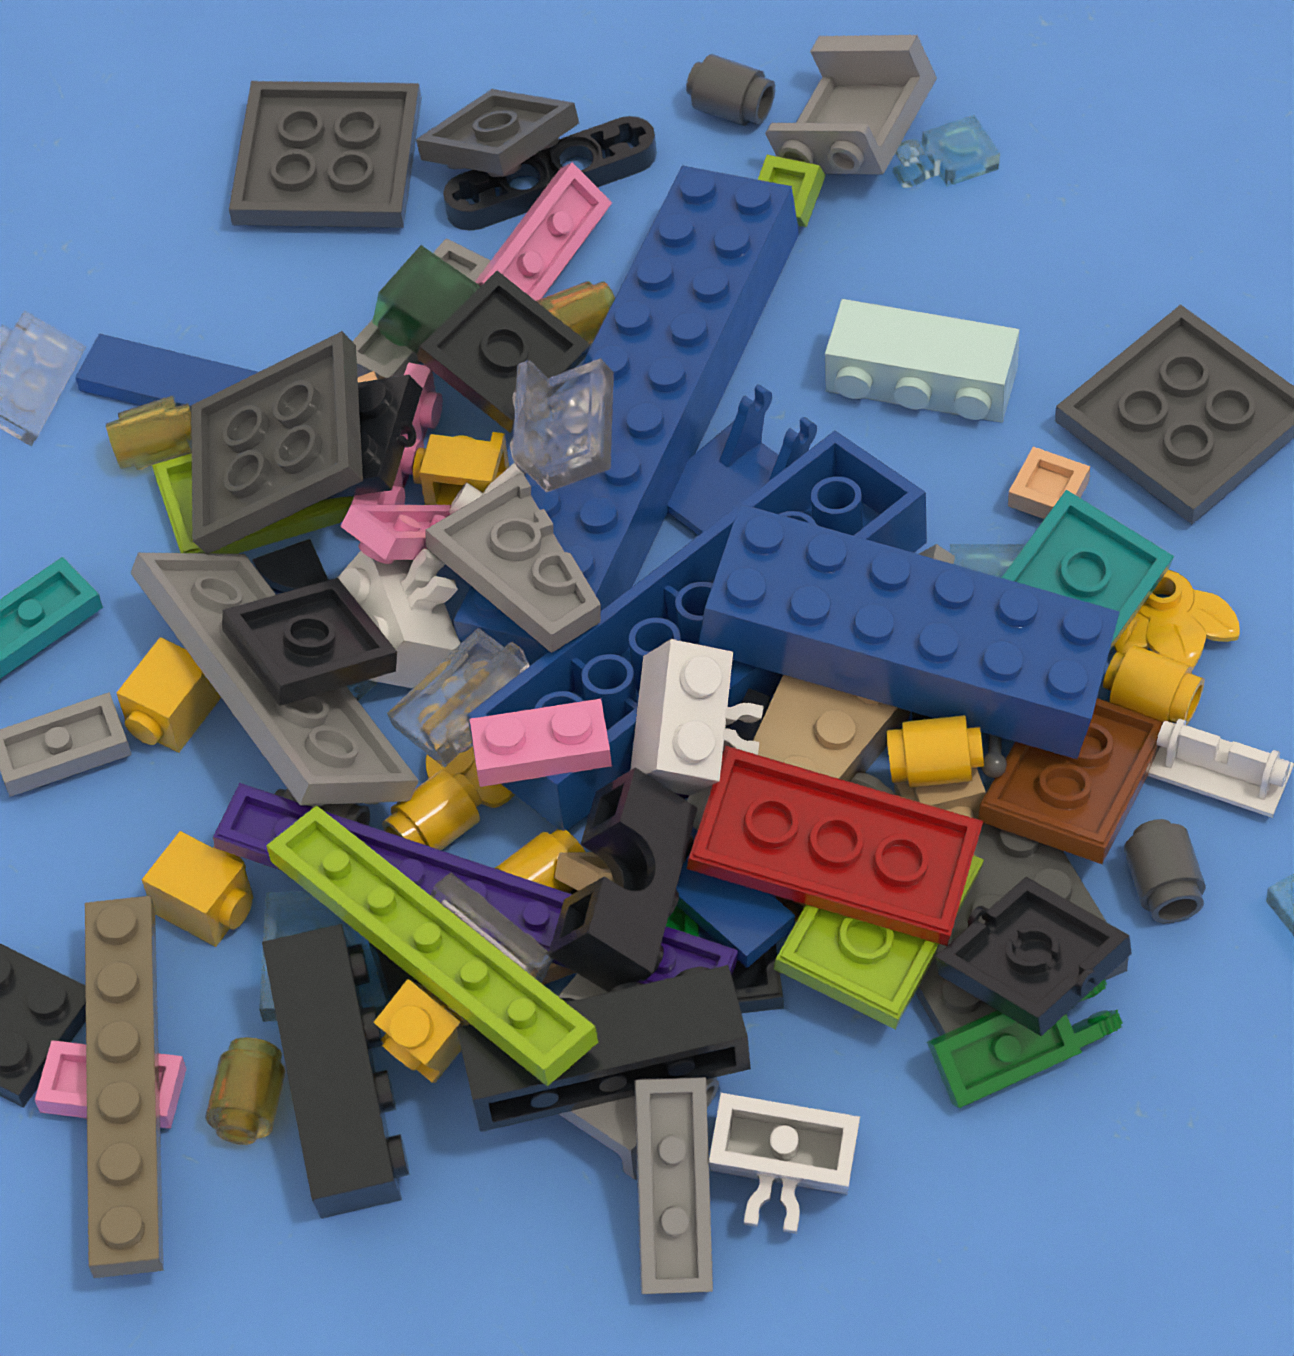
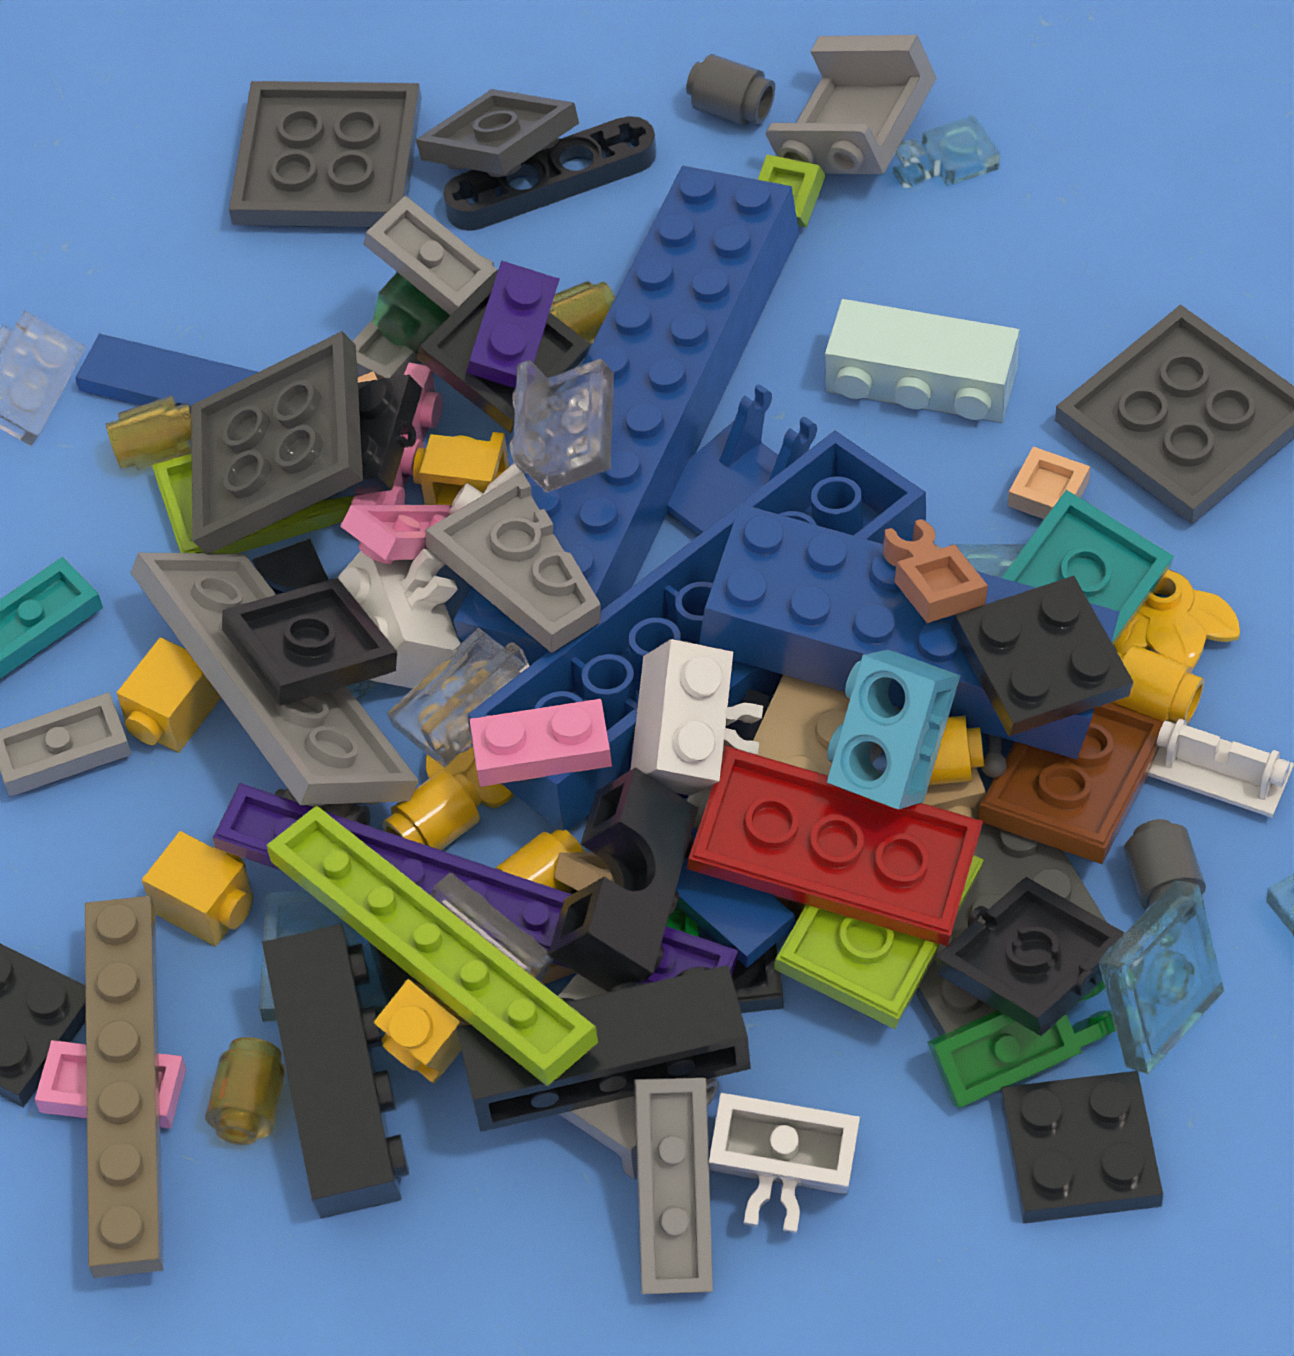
bright pink plate [470,162,612,303] -> none
none -> light grey plate [363,195,497,315]
none -> dark purple plate [466,260,560,391]
none -> medium azure brick [827,649,960,810]
none -> nougat plate [882,519,988,623]
none -> black plate [951,576,1134,737]
none -> black plate [1001,1071,1163,1224]
none -> clear light blue plate [1098,879,1224,1074]

